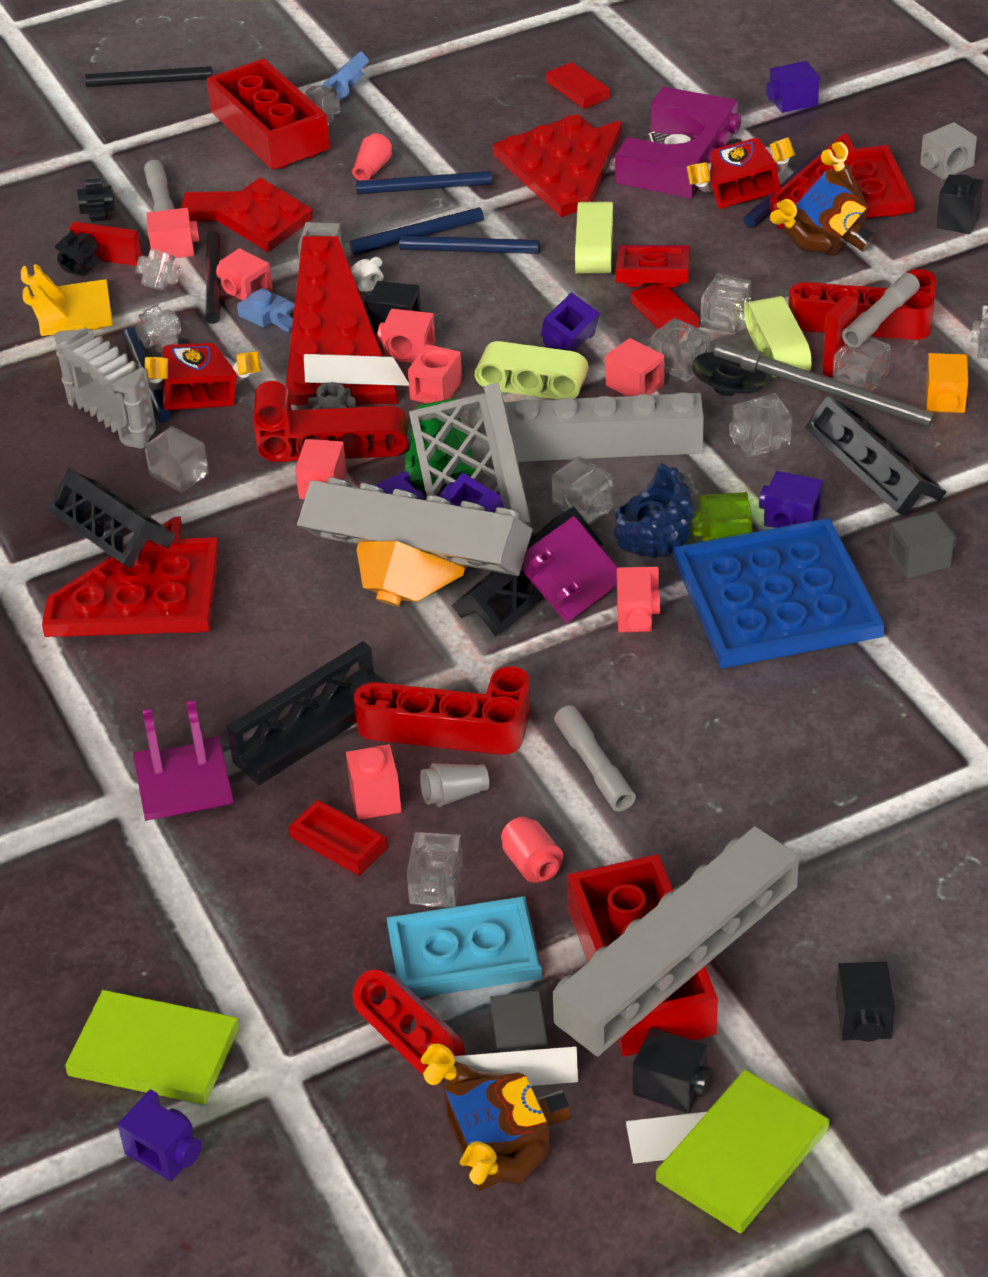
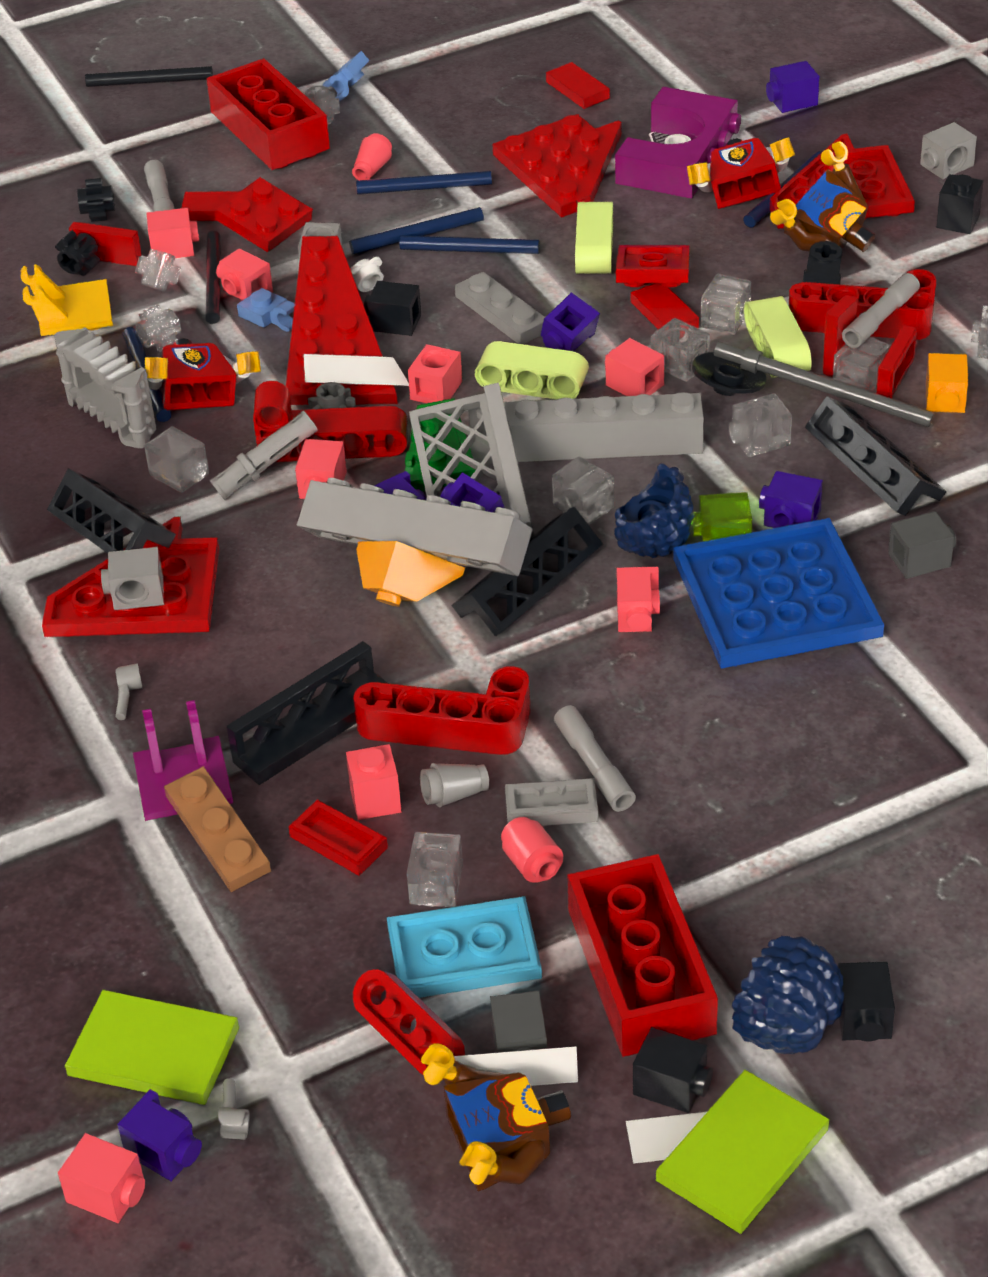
coral brick [377,309,436,363] -> none
magenta plate [521,516,617,624] -> none
light grey brick [553,826,799,1057] -> none
none -> coral brick [58,1133,145,1223]
none -> light grey brick [101,547,164,610]
none -> light grey hand [115,664,142,720]
none -> medium nougat plate [164,766,271,892]
none -> light grey pin [210,410,318,500]
none -> light grey hand [218,1078,250,1140]
none -> light grey plate [455,272,545,344]
none -> light grey plate [505,778,598,826]
none -> dark blue hair [732,936,844,1054]
none -> black piece [803,241,842,284]
none -> red tile [876,325,917,398]

